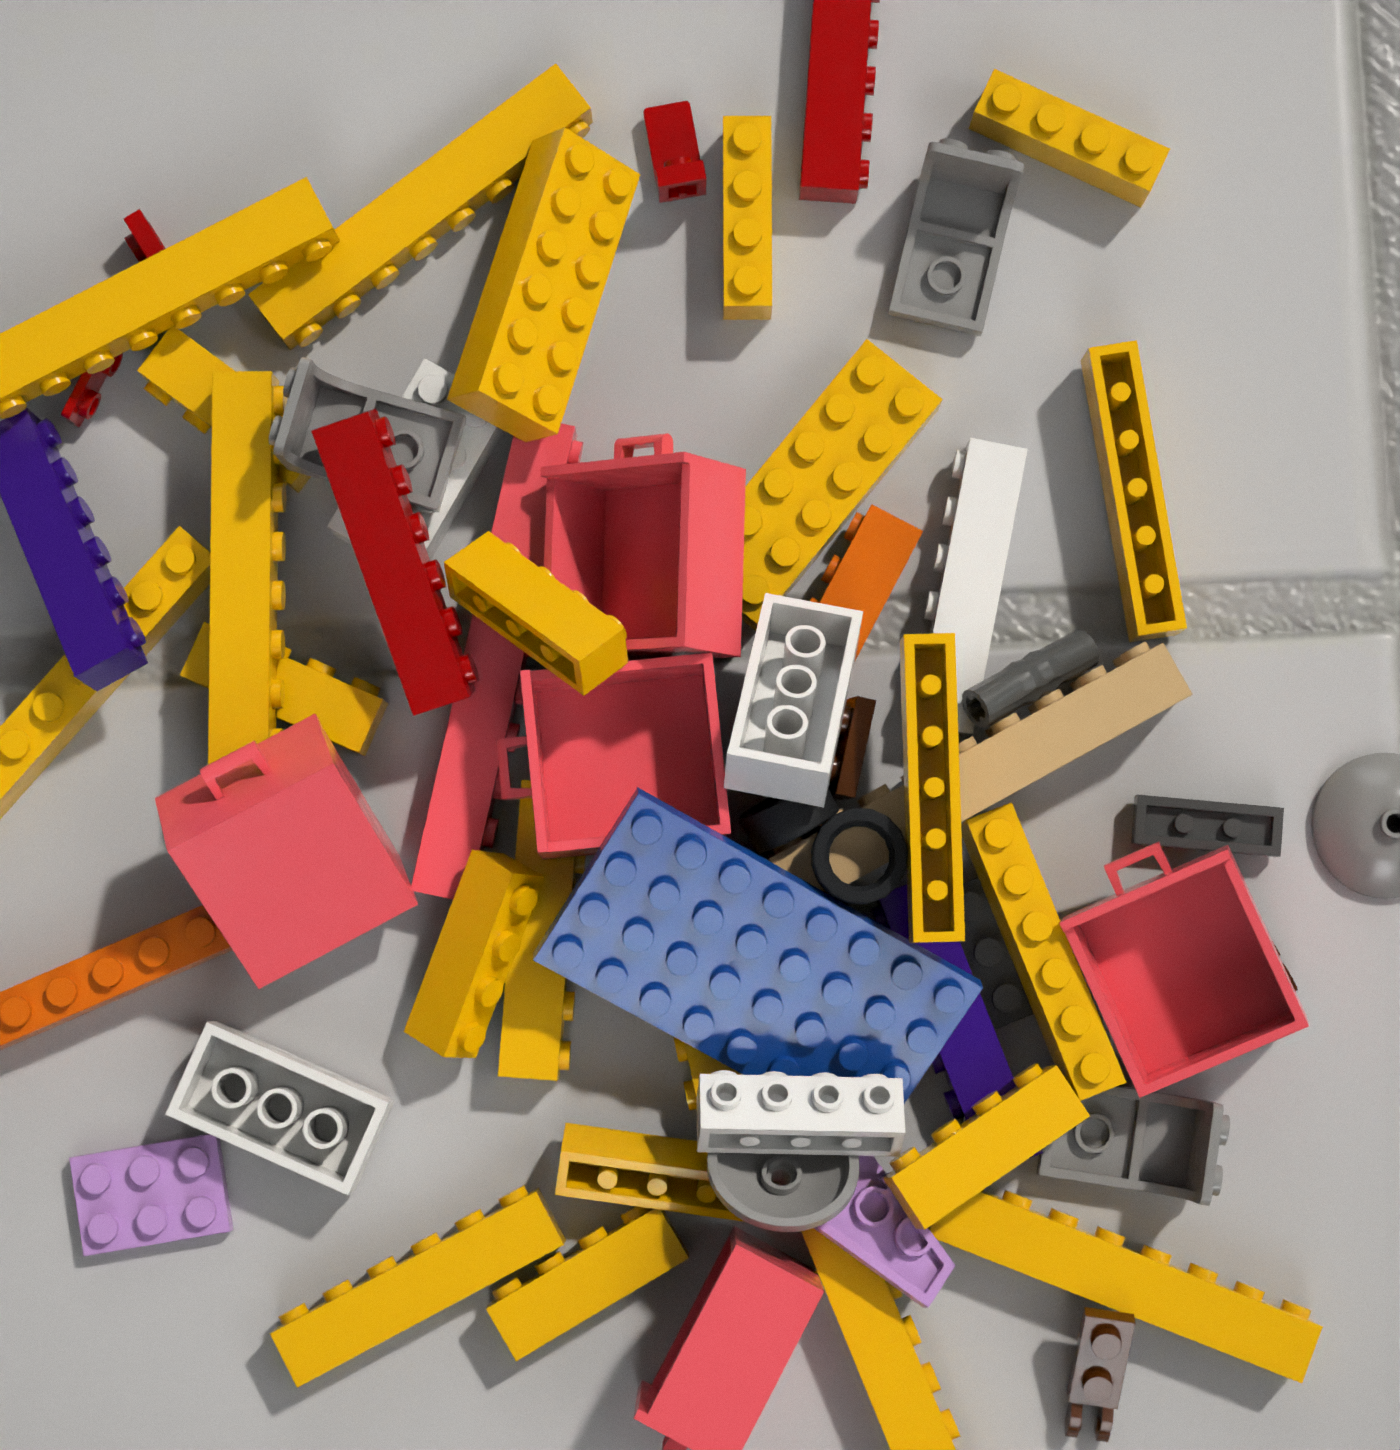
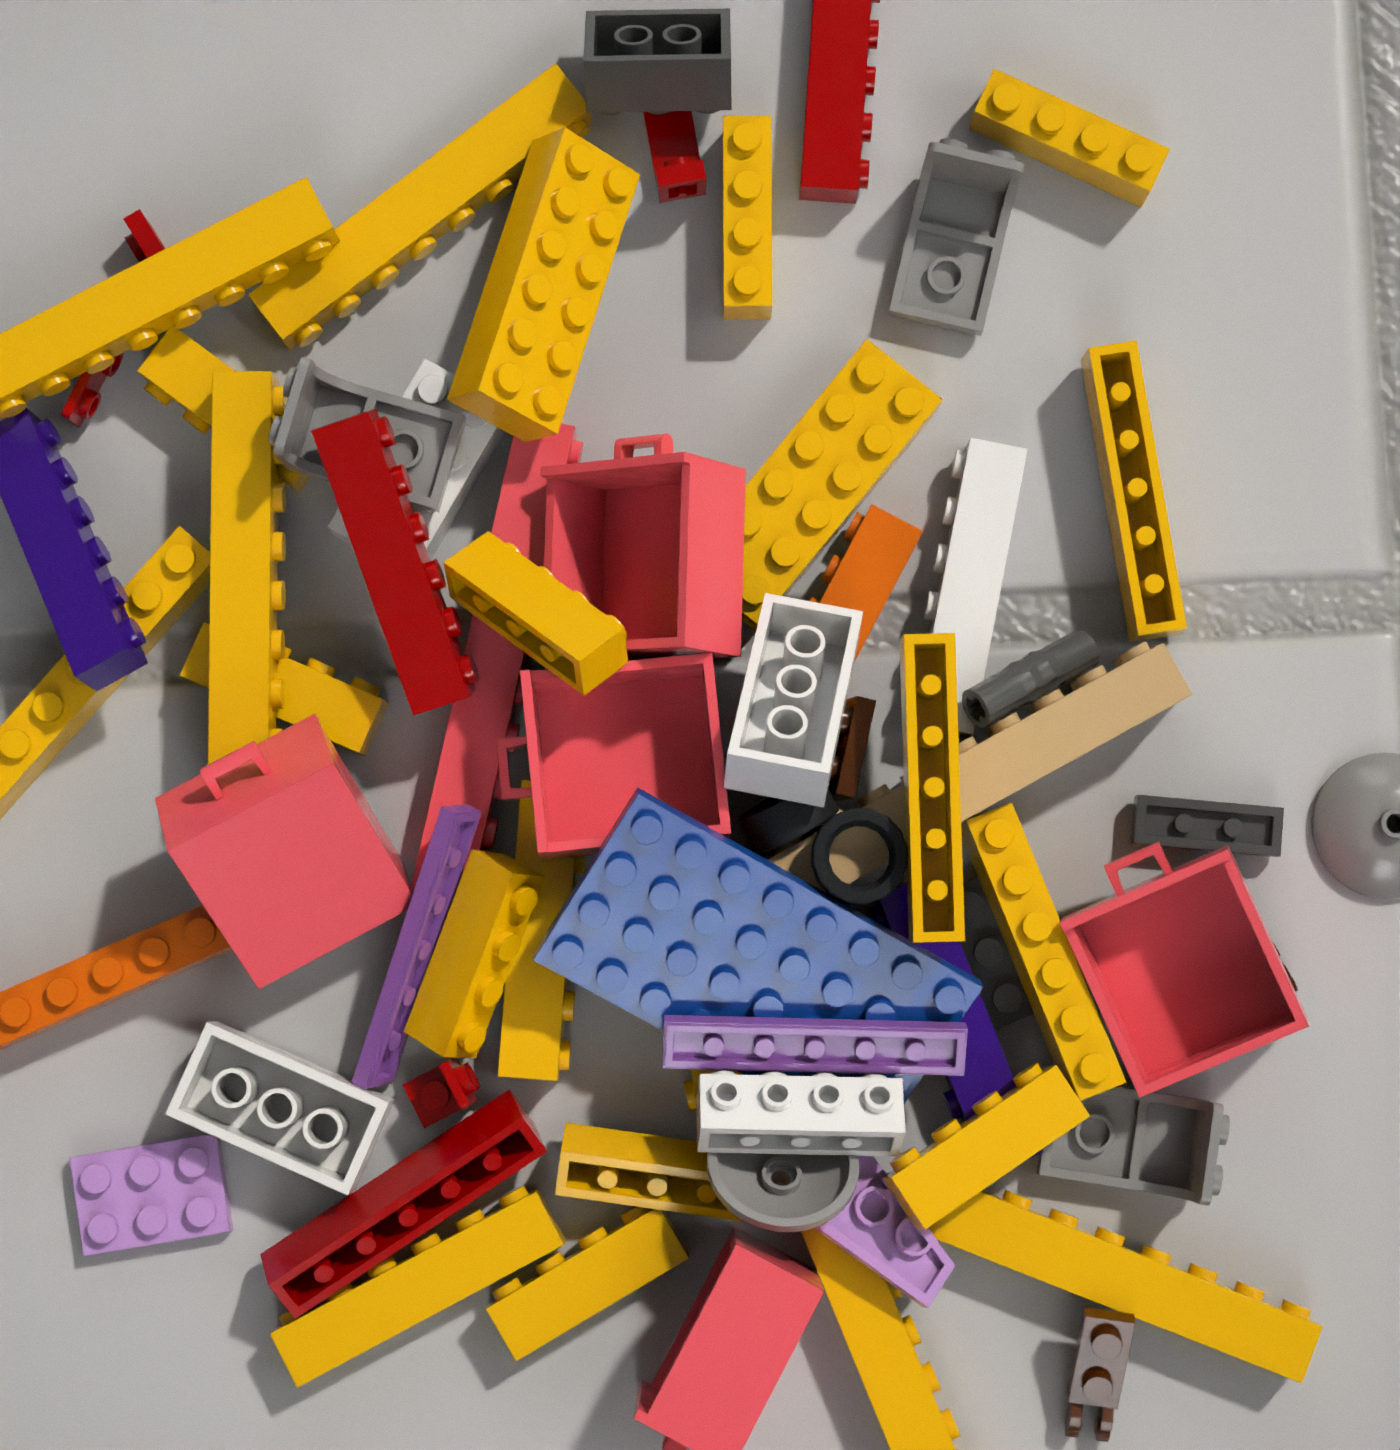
none -> red brick [260,1089,547,1319]
none -> medium lavender tile [351,804,481,1090]
none -> red bracket [402,1058,481,1129]
none -> dark grey brick [584,8,732,115]
none -> medium lavender tile [661,1015,968,1076]

